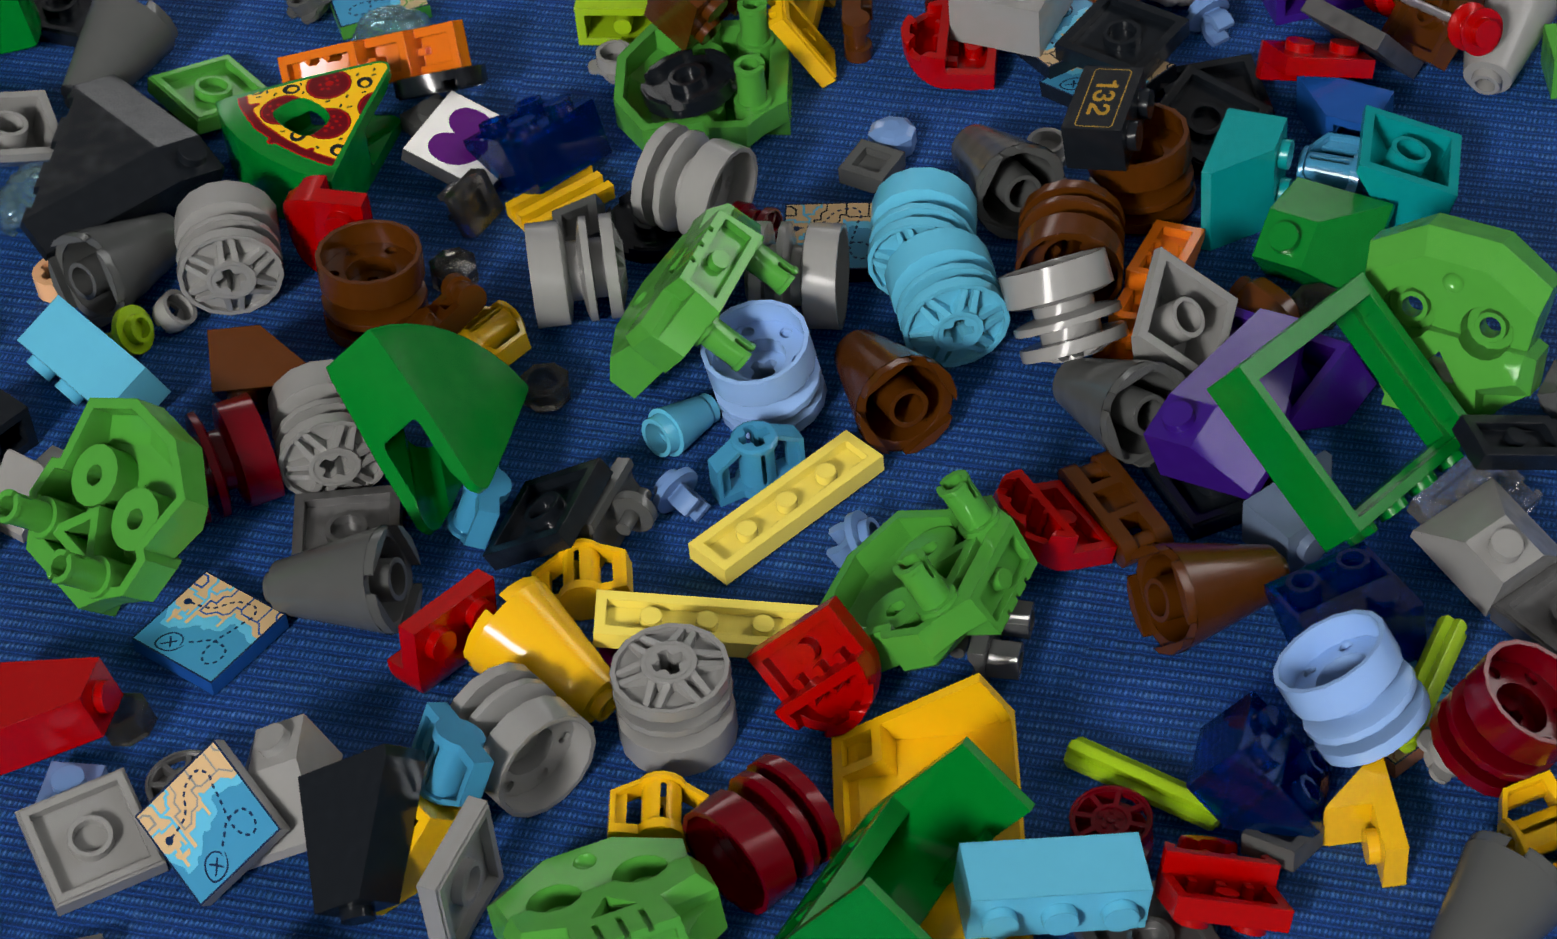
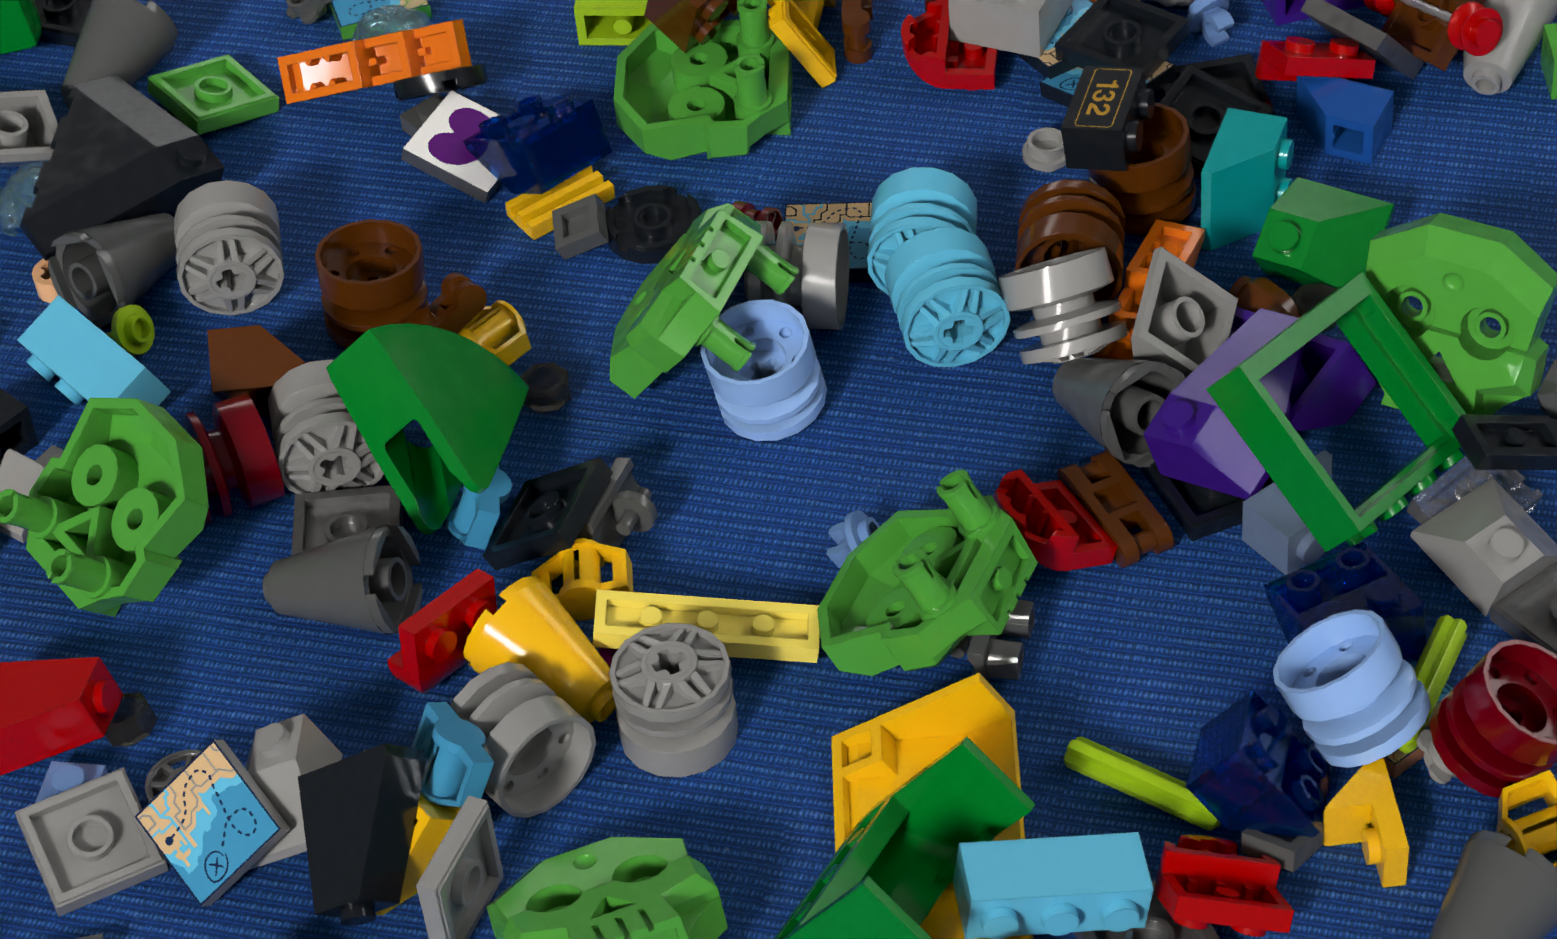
tile [131,570,289,696] -> none
light grey hinge [152,289,197,334] -> none
green piece [215,61,402,220] -> none
red slope [283,175,373,272] -> none
clear smoke tile [428,247,479,292] -> none
clear smoke tile [437,169,505,238] -> none
light grey wheel [524,212,629,329] -> none
light grey plate [588,40,630,84] -> none
yellow piece [607,771,710,853] -> none
light grey wheel [630,122,758,235] -> none
black tile [641,48,737,119] -> none
medium azure cone [641,393,721,457] -> none
medium blue plate [653,467,711,523] -> none
dark red wheel [682,753,842,915] -> none
light yellow plate [688,430,884,586] -> none
dark azure piece [707,420,806,507] -> none
red slope [747,595,881,738] -> none
reddish brown cone [834,329,957,455] -> none
dark grey plate [838,139,906,194] -> none
medium blue tile [868,115,917,158] -> none
dark grey cone [951,124,1067,240] -> none
dark red wheel [1069,785,1153,864] -> none
reddish brown cone [1127,542,1290,655] -> none
dark azure piece [1296,132,1364,194] -> none
teal slope [1356,105,1462,227] -> none

